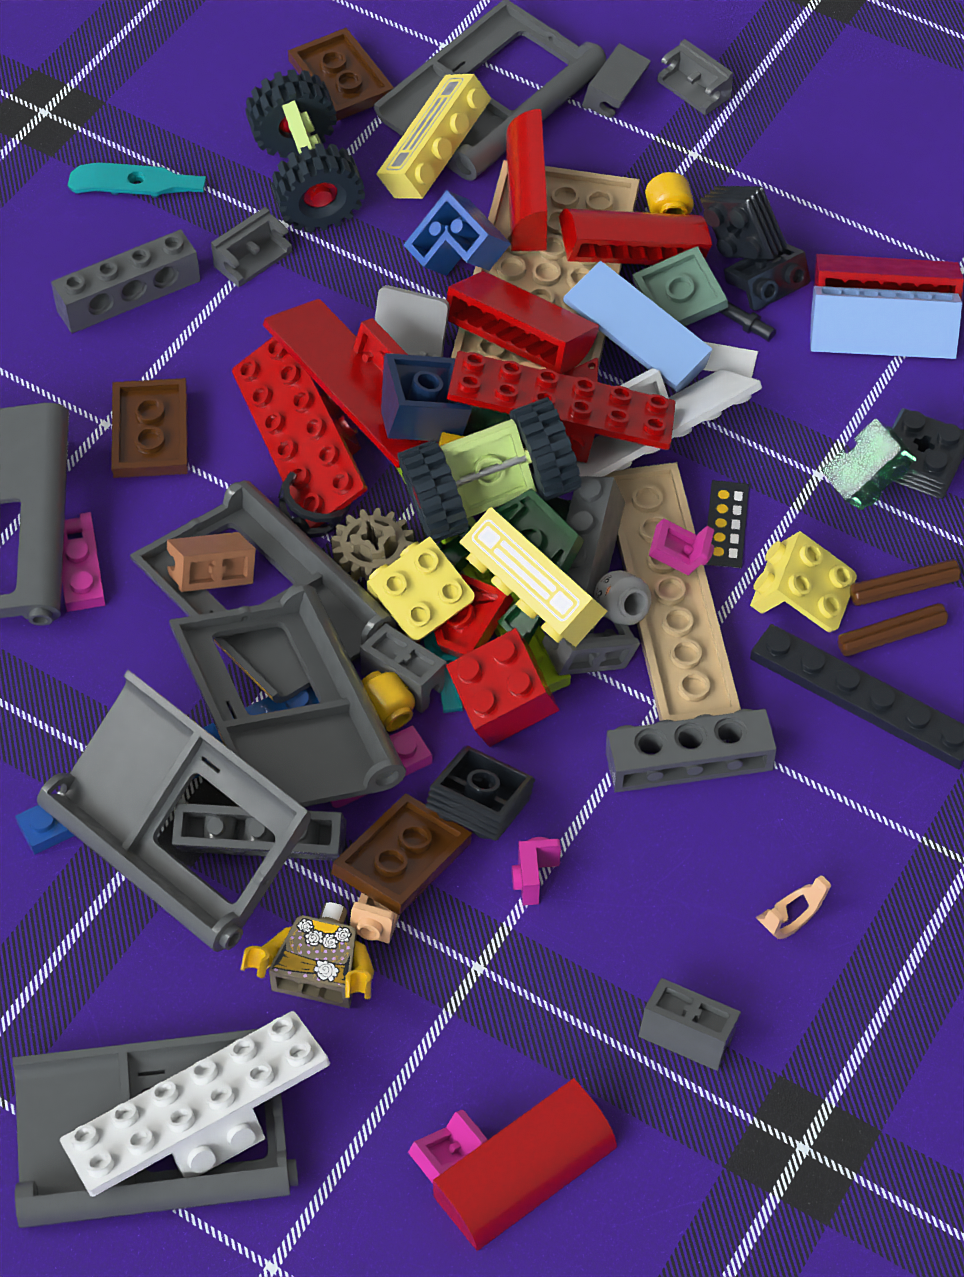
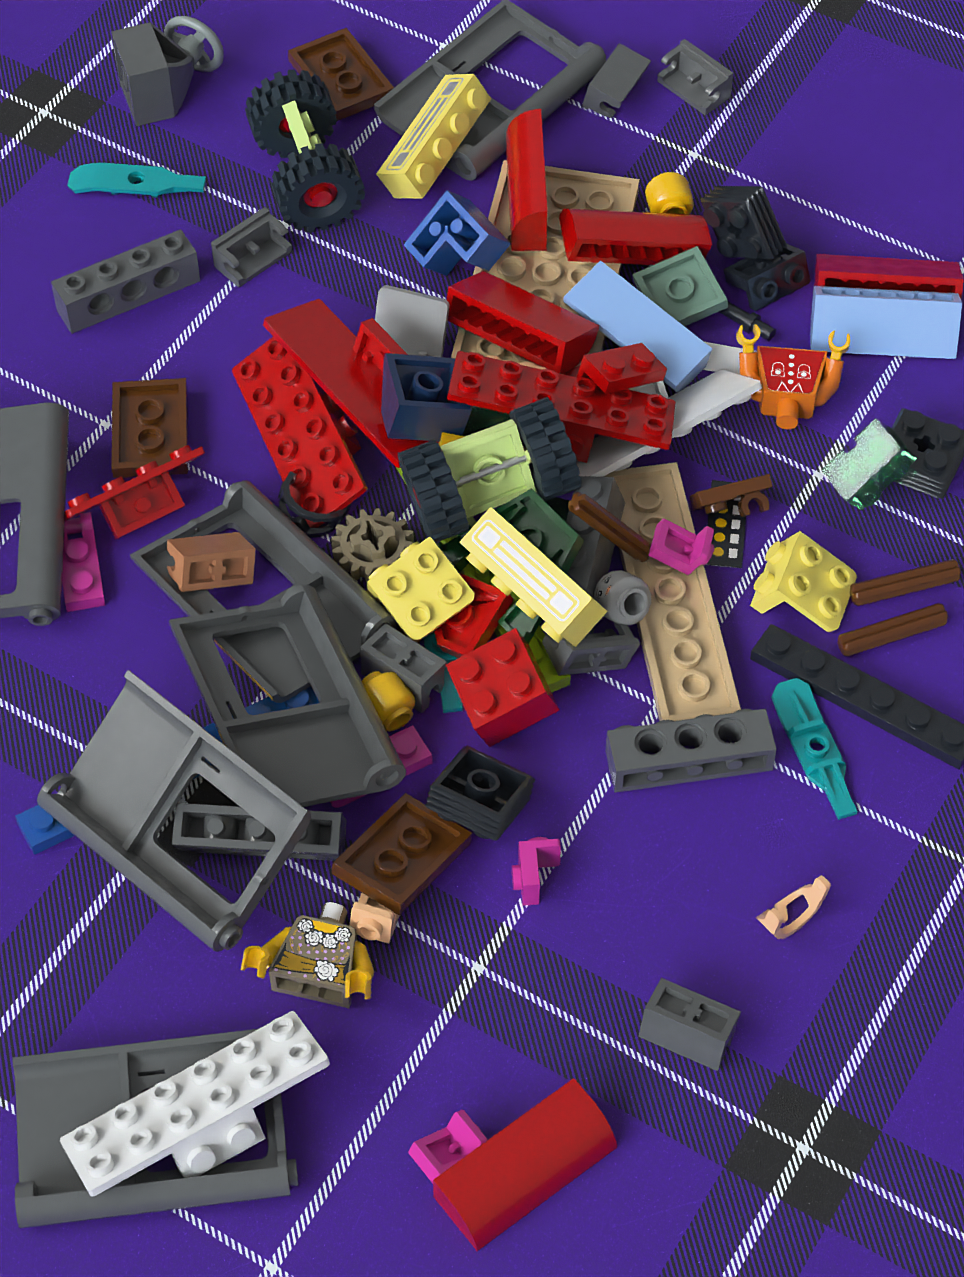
none -> red bracket [64,445,205,539]
none -> dark grey piece [111,16,224,126]
none -> reddish brown axle [568,492,651,562]
none -> red bracket [577,343,667,394]
none -> reddish brown plate [689,474,773,517]
none -> torso [736,324,850,429]
none -> teal piece [771,678,858,820]

